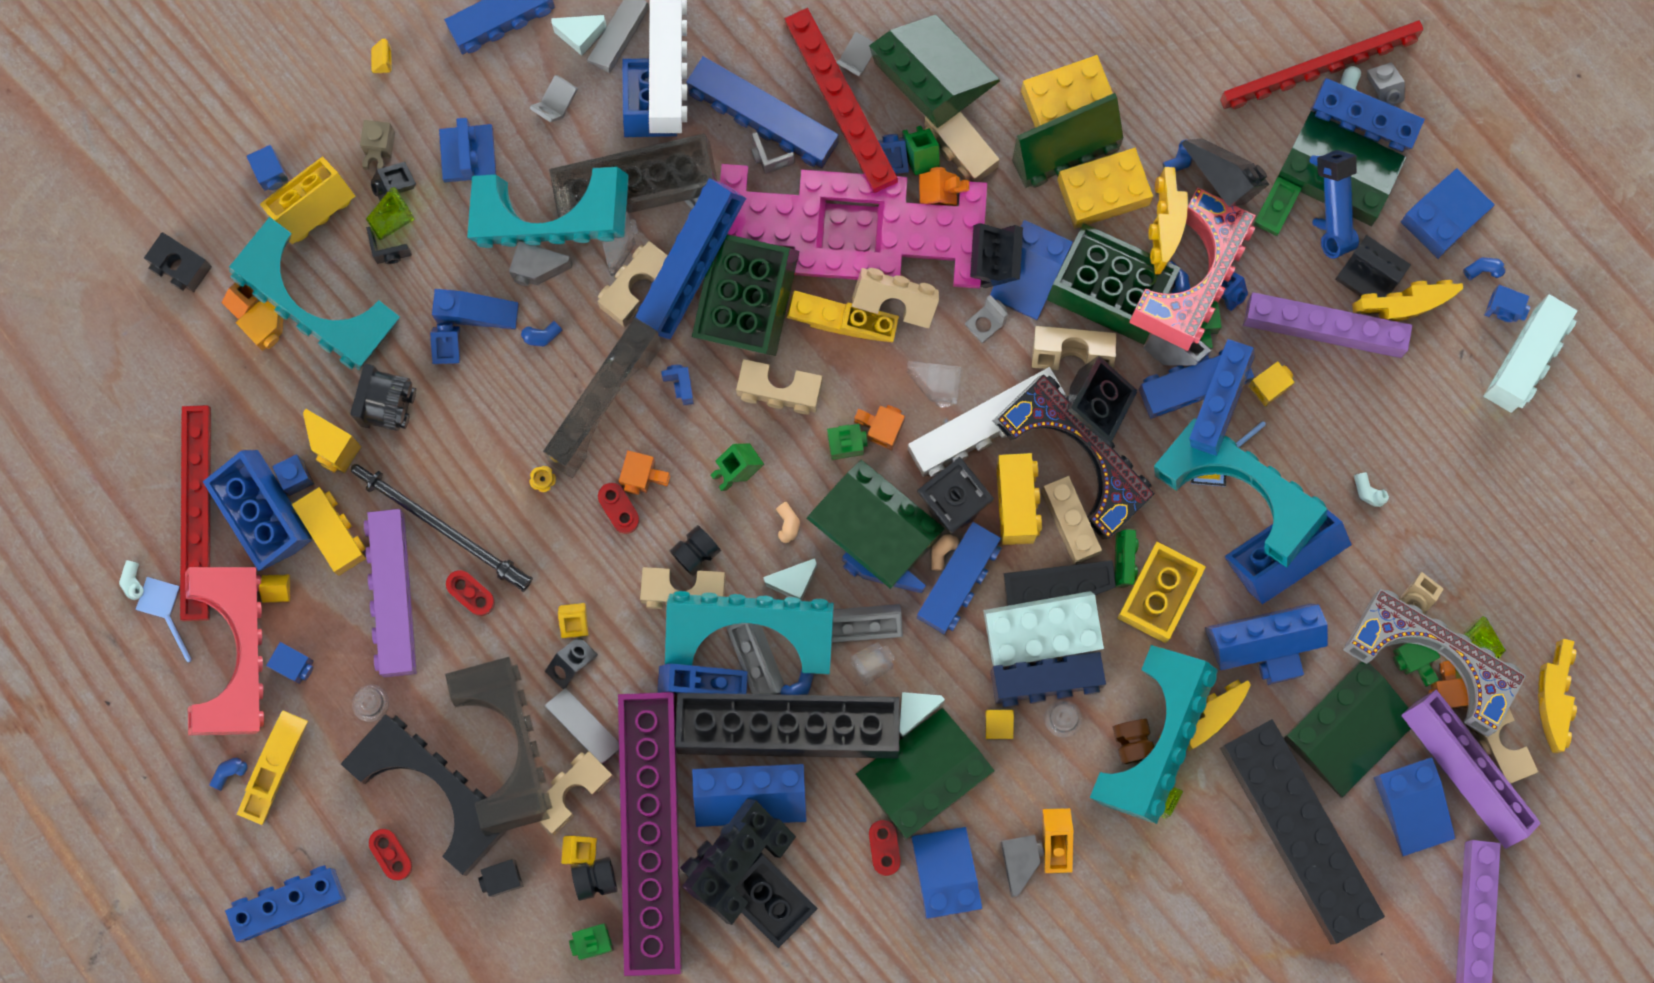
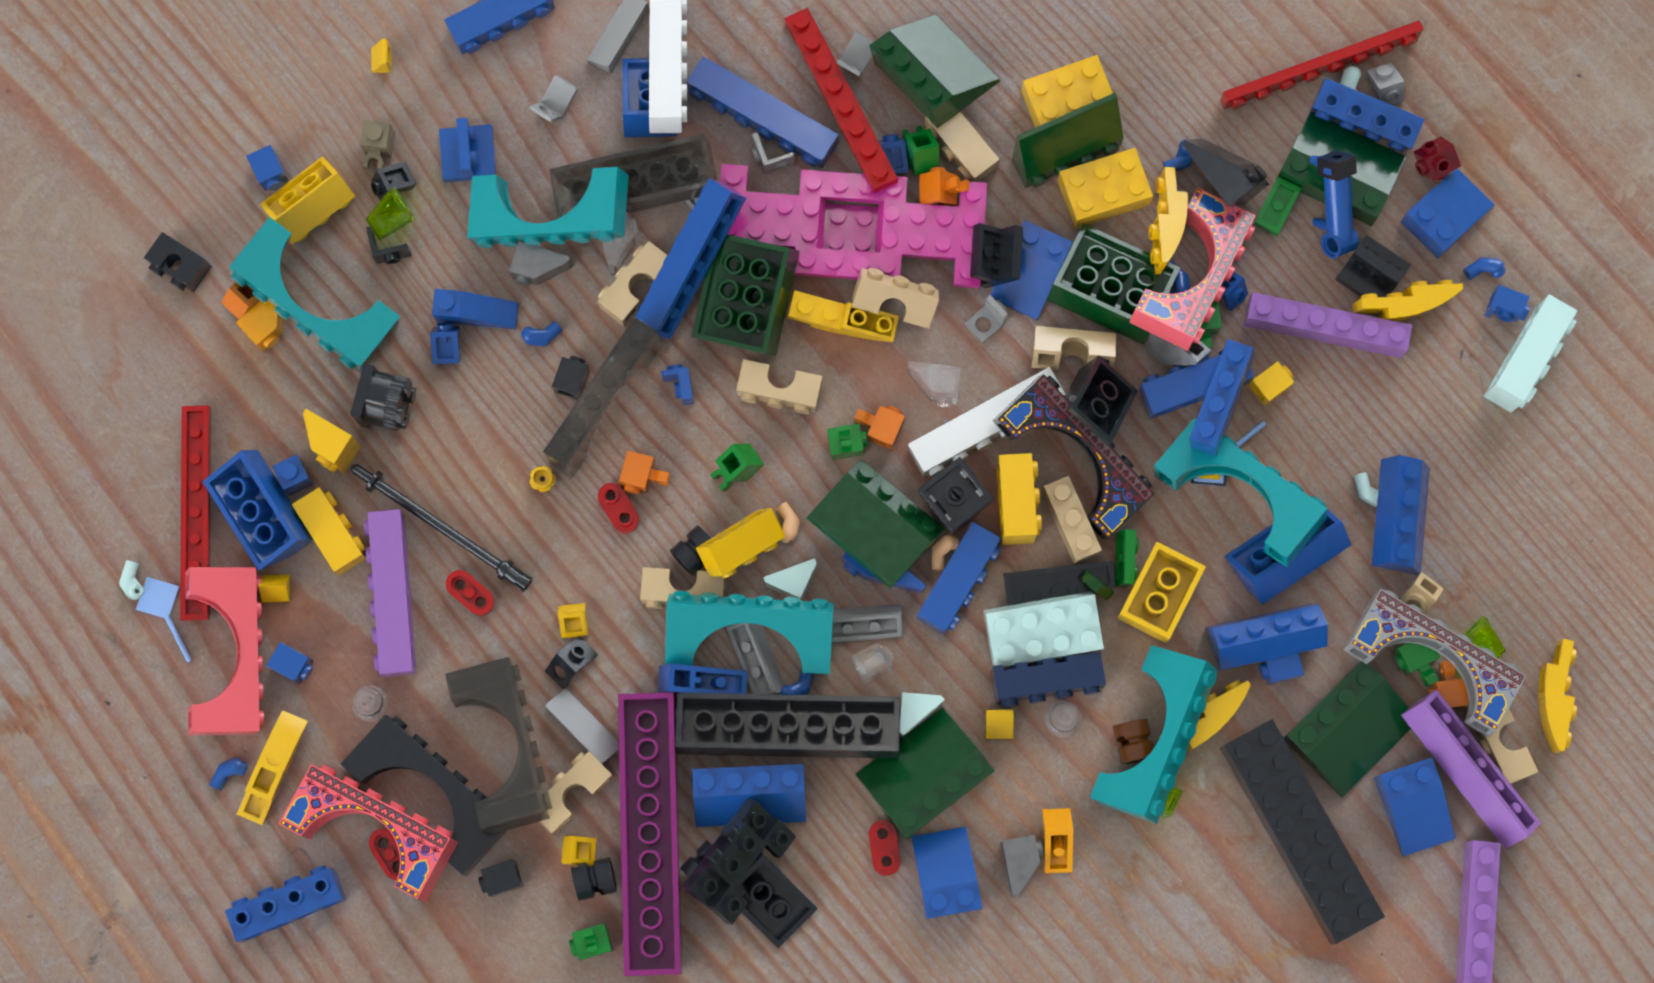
light aqua slope [551,15,606,56] -> none
none -> arch [279,764,458,902]
none -> black brick [552,356,590,401]
none -> yellow brick [696,508,786,579]
none -> dark green tile [1081,570,1115,600]
none -> blue slope [1372,455,1430,575]
none -> dark red brick [1414,136,1461,182]

